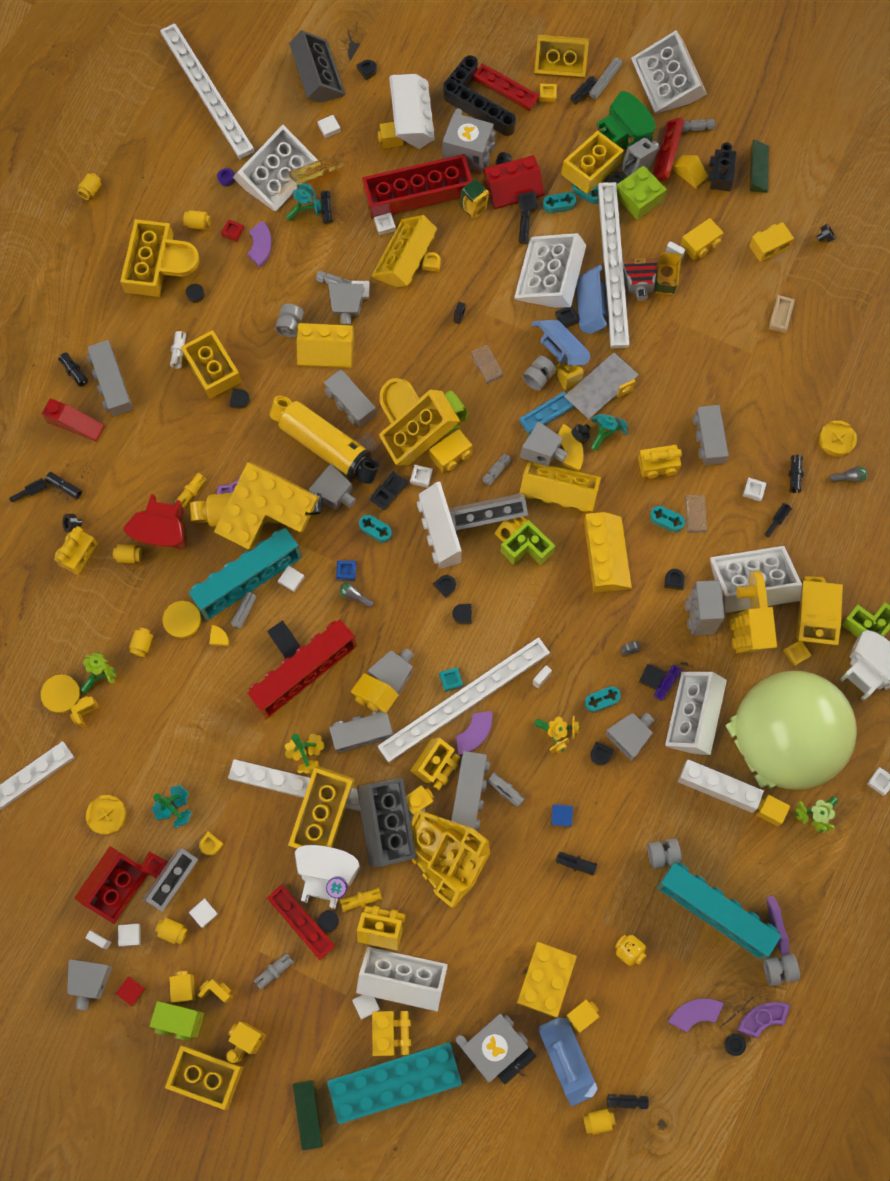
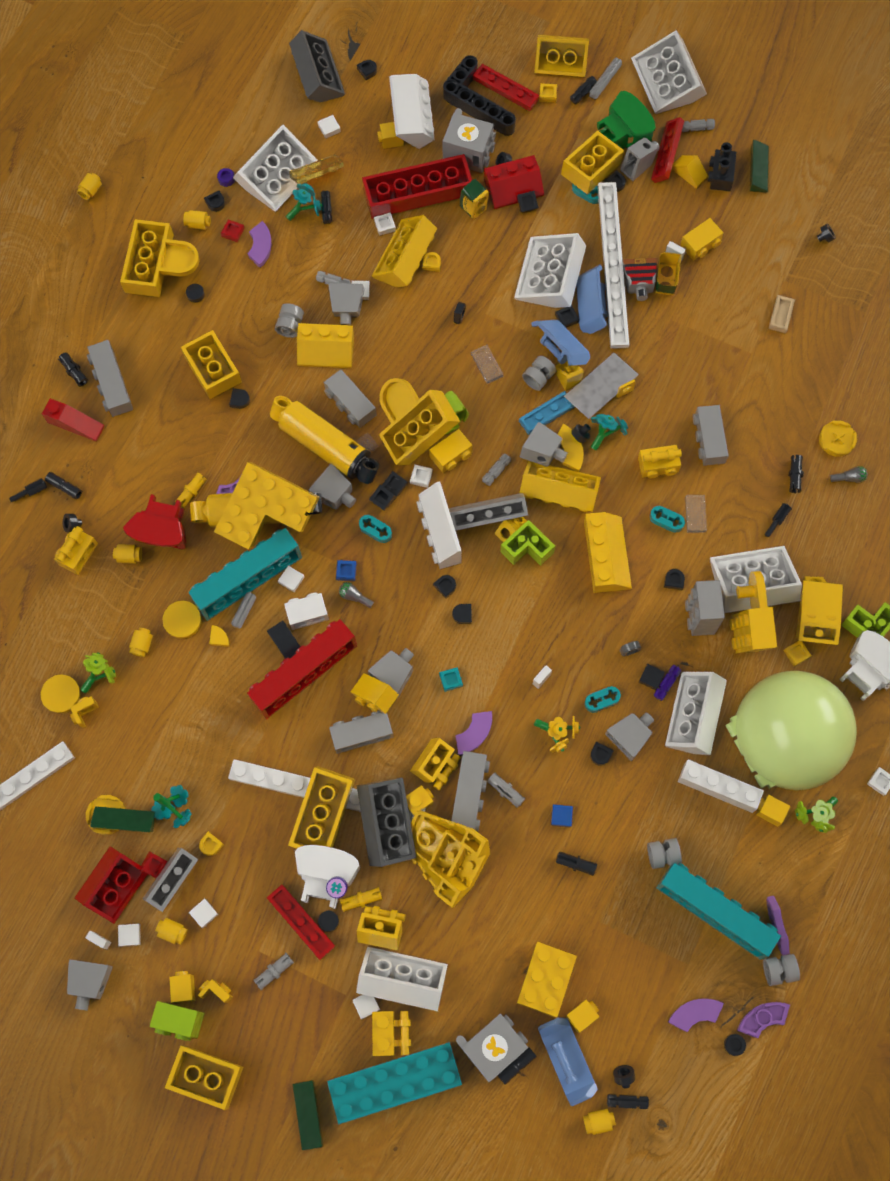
red tile [116,976,145,1006] -> none
white plate [160,23,254,160] -> none
white pin [170,331,186,369] -> none
yellow brick [226,1021,266,1063] -> none
yellow plant [285,734,324,774] -> none
white plate [378,637,550,763] -> none
black axle [519,210,531,244] -> none
teal beam [543,192,576,213] -> none
yellow head [615,935,647,966] -> none
lime brick [616,166,667,220] -> none
white tile [743,478,767,502] -> none
yellow brick [749,222,794,262] -> none
none -> dark green slope [90,806,155,832]
none -> black tile [204,191,225,212]
none -> white brick [284,593,329,630]
none -> black tile [613,1065,635,1089]

